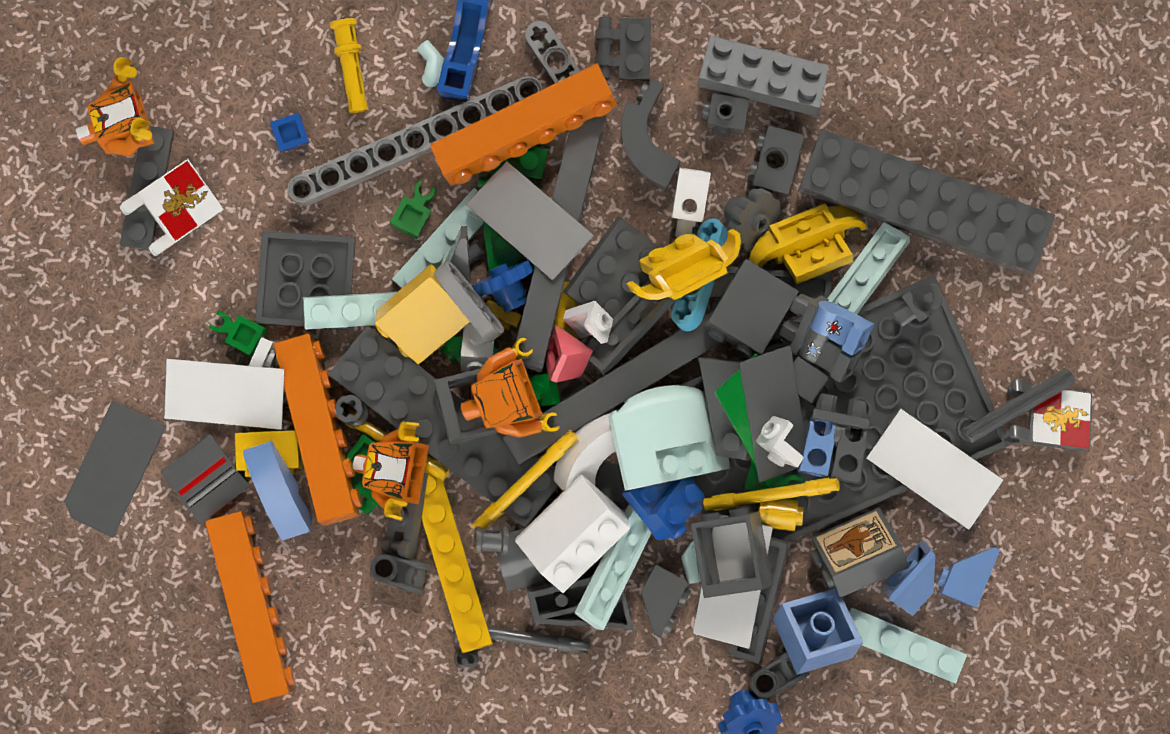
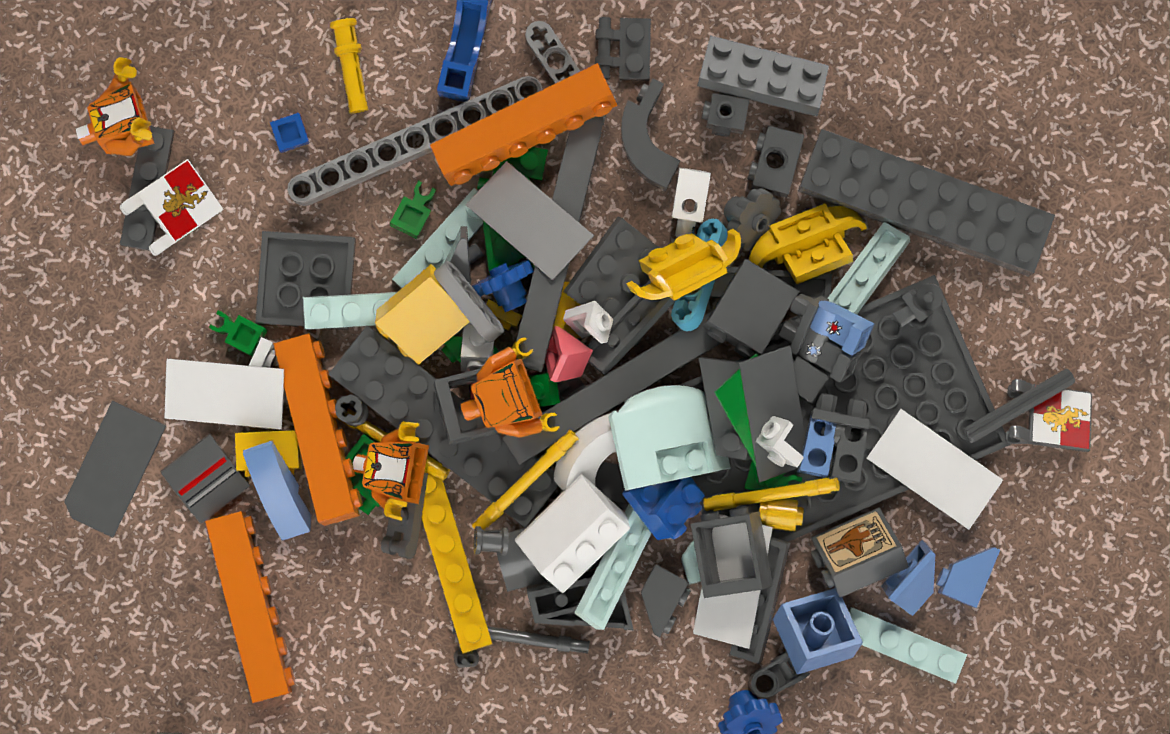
dark grey piece [370,554,432,595] -> none
light aqua arm [417,40,444,88] -> none

